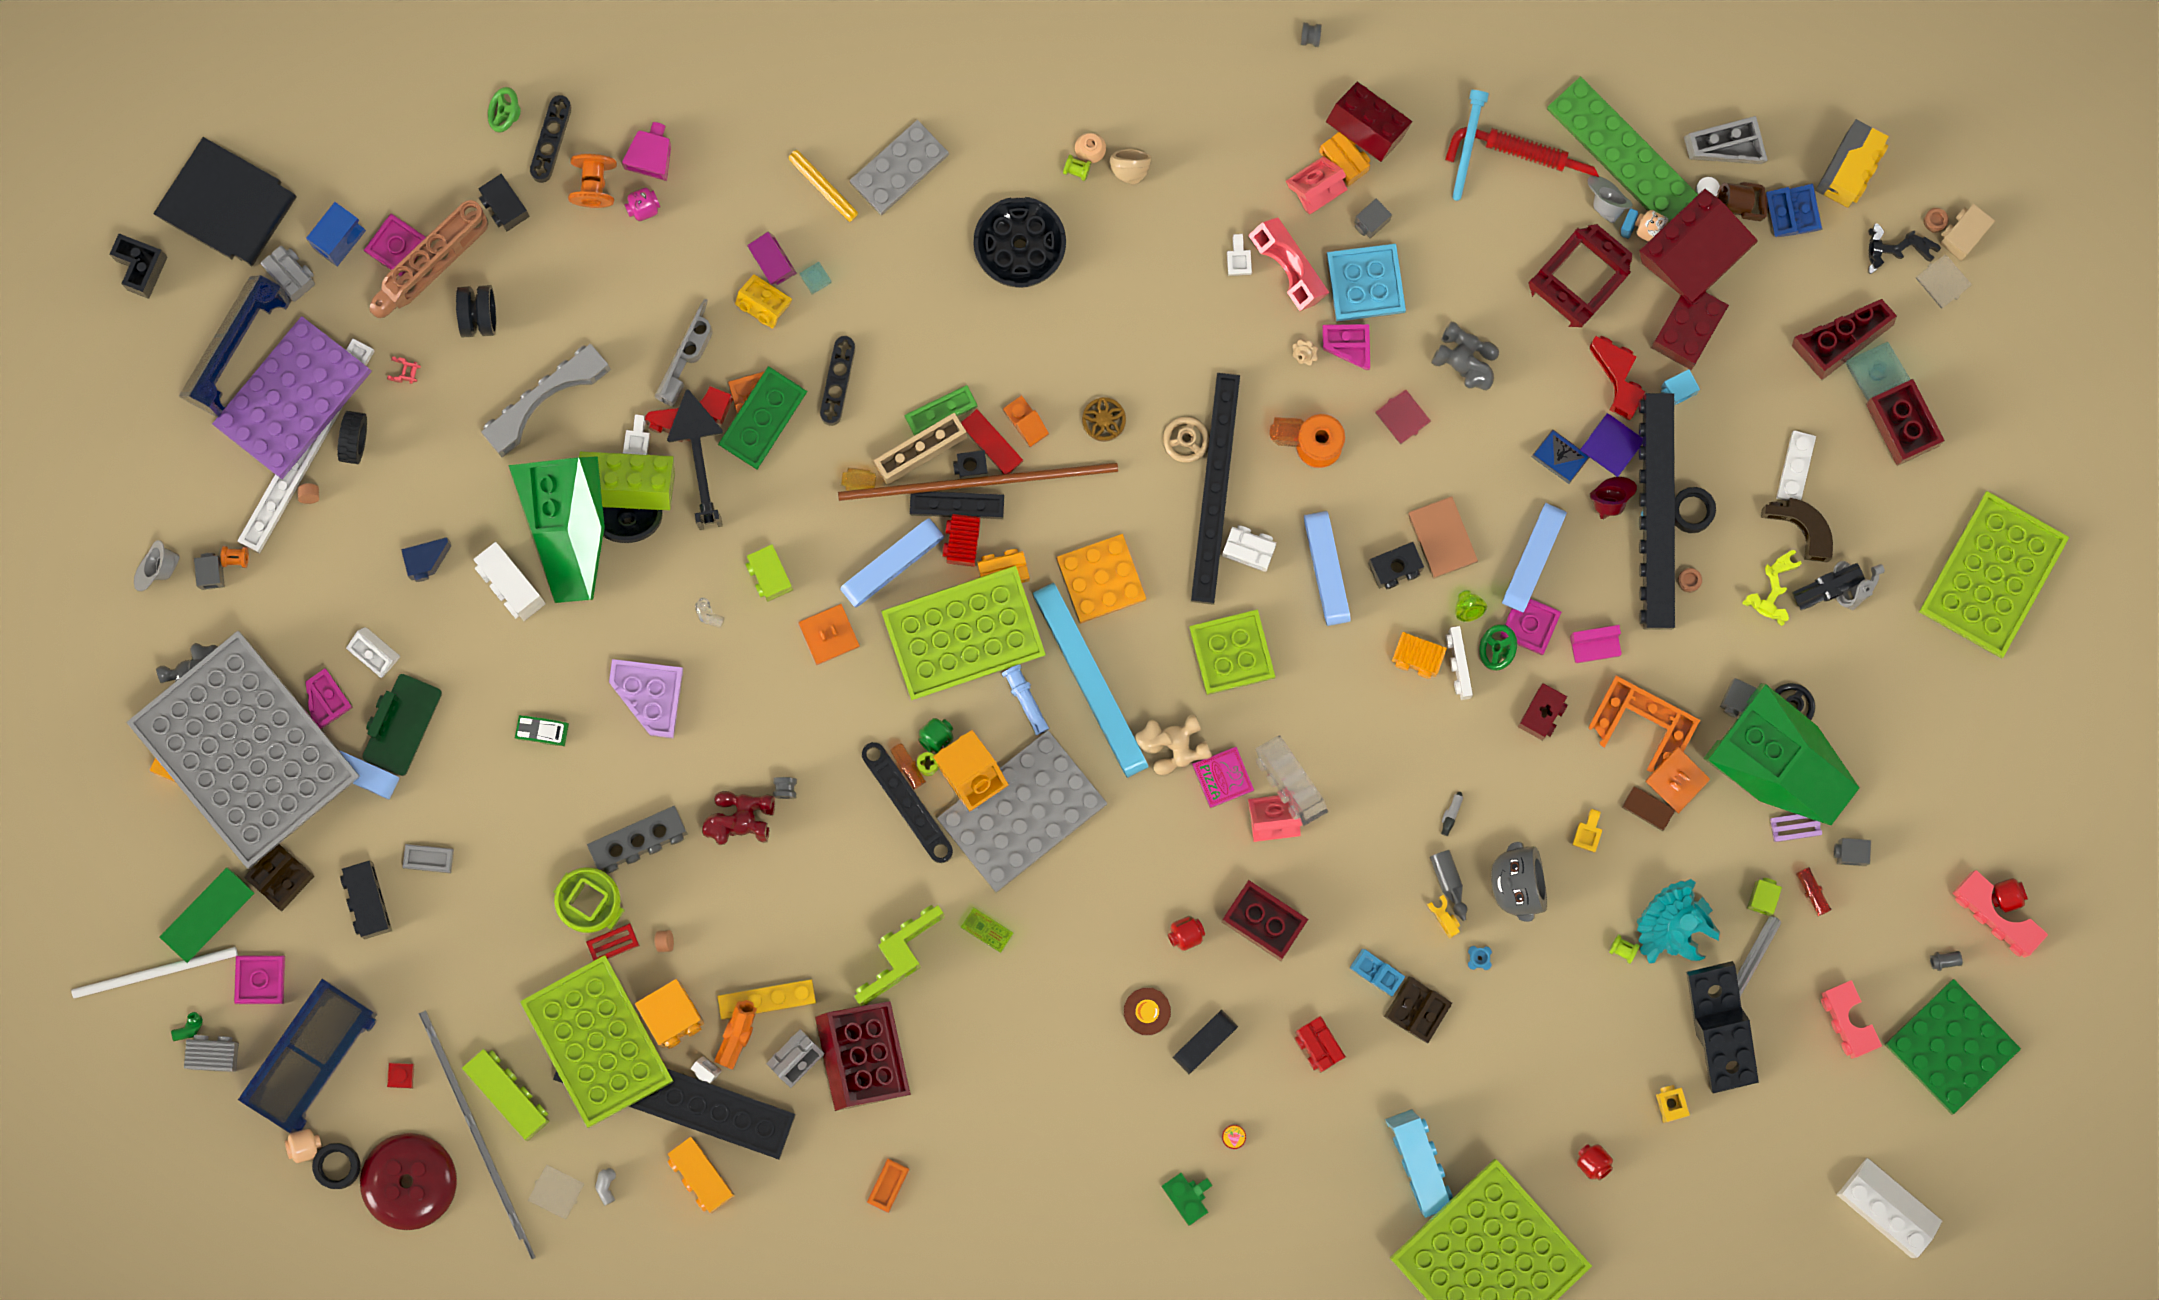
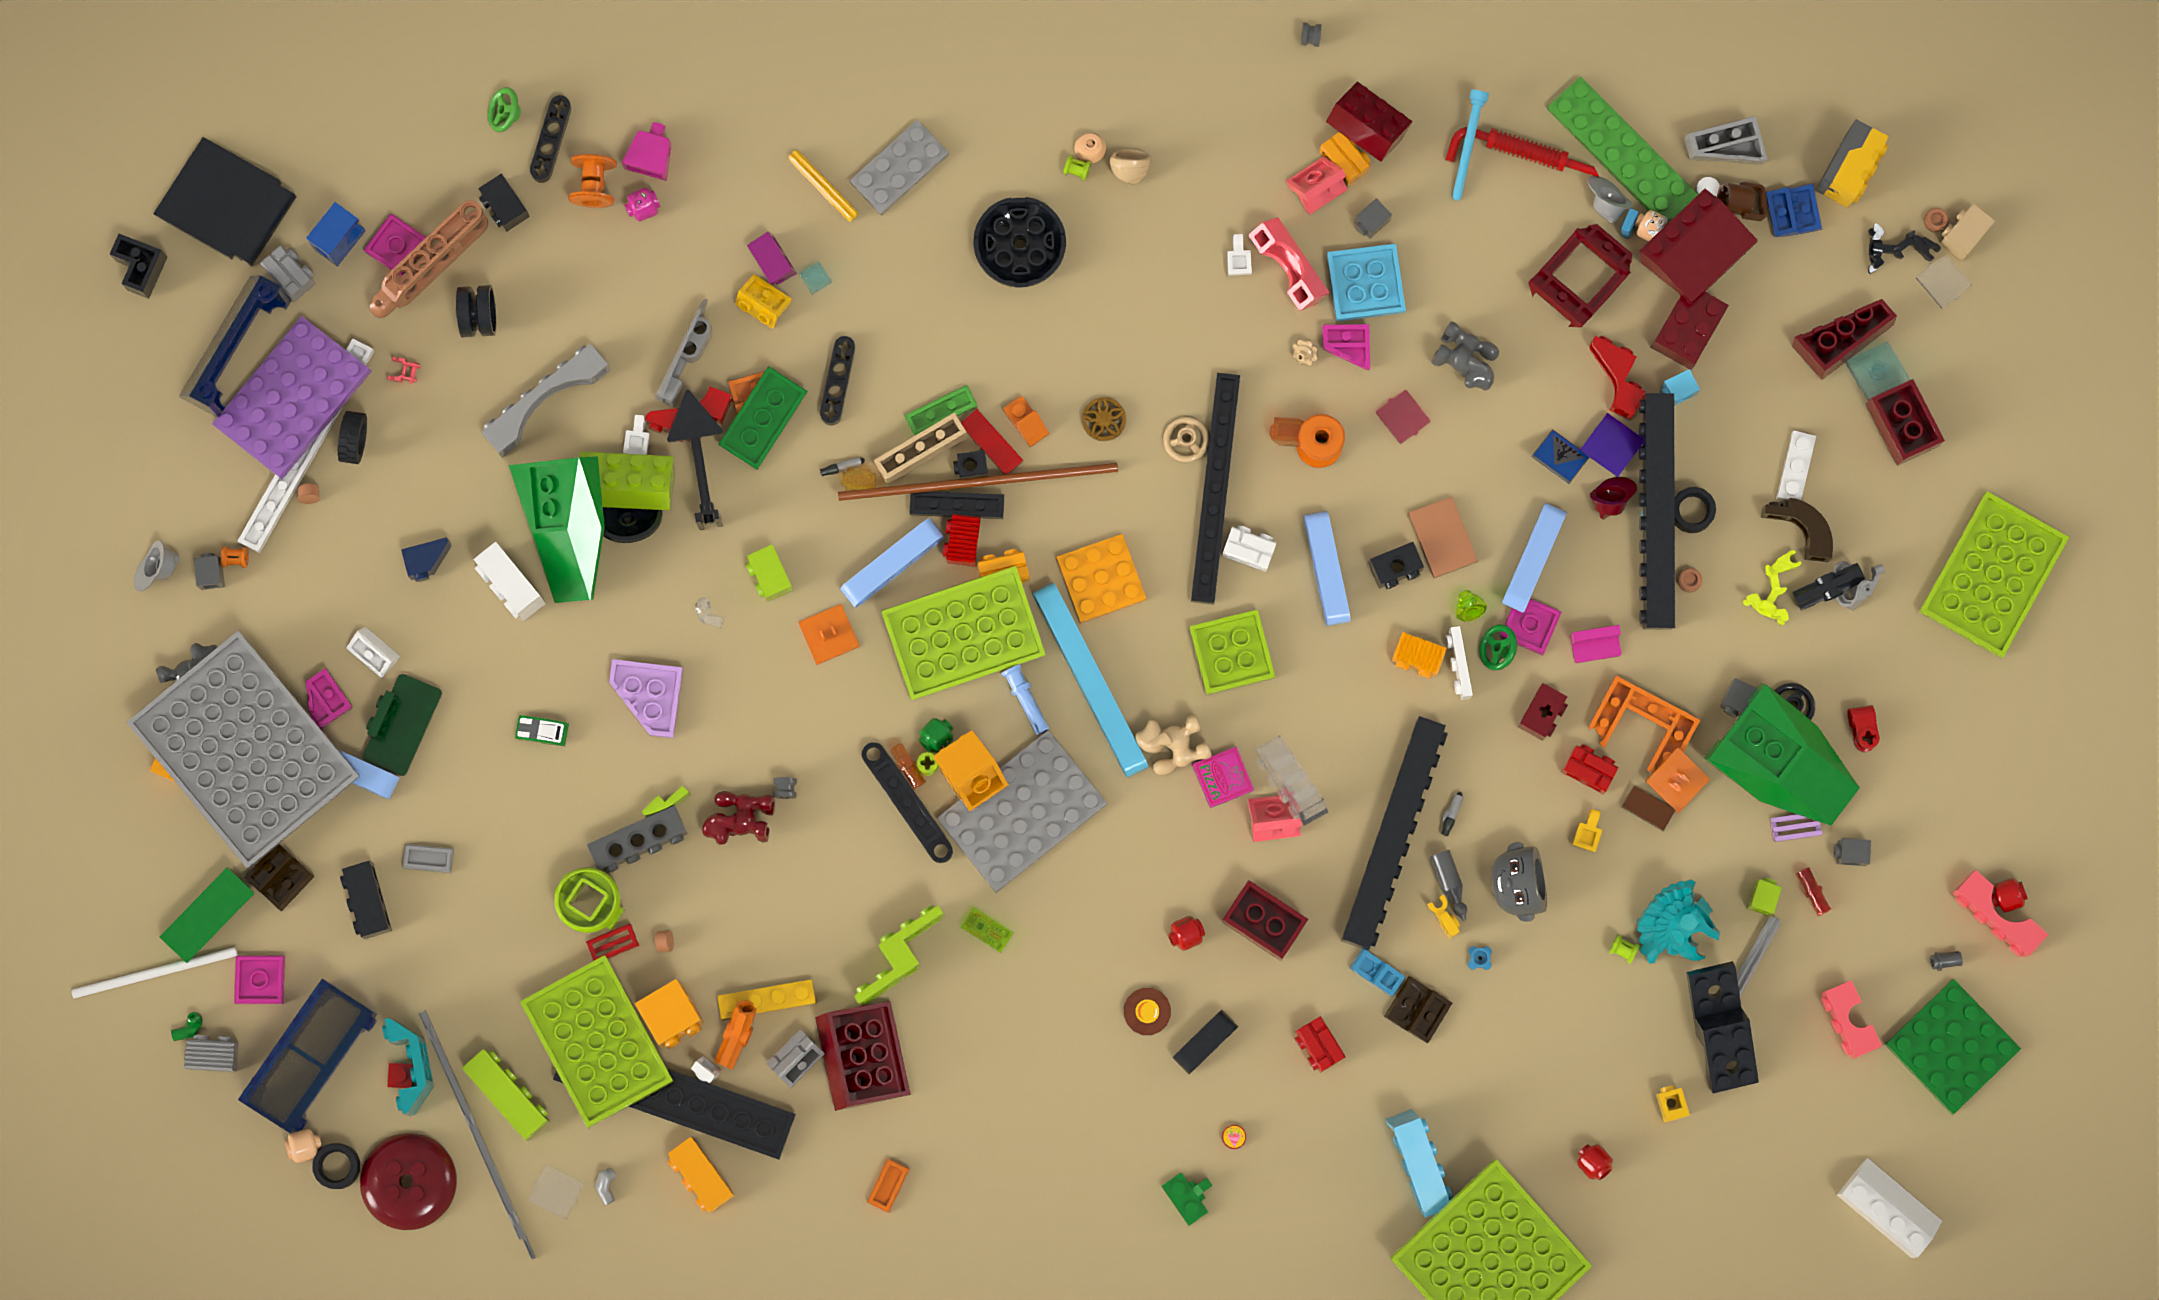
none -> teal slope [382,1018,434,1116]
none -> lime slope [642,785,691,818]
none -> piece [820,457,865,476]
none -> black brick [1341,716,1448,951]
none -> red brick [1561,744,1619,794]
none -> red piece [1847,705,1880,753]

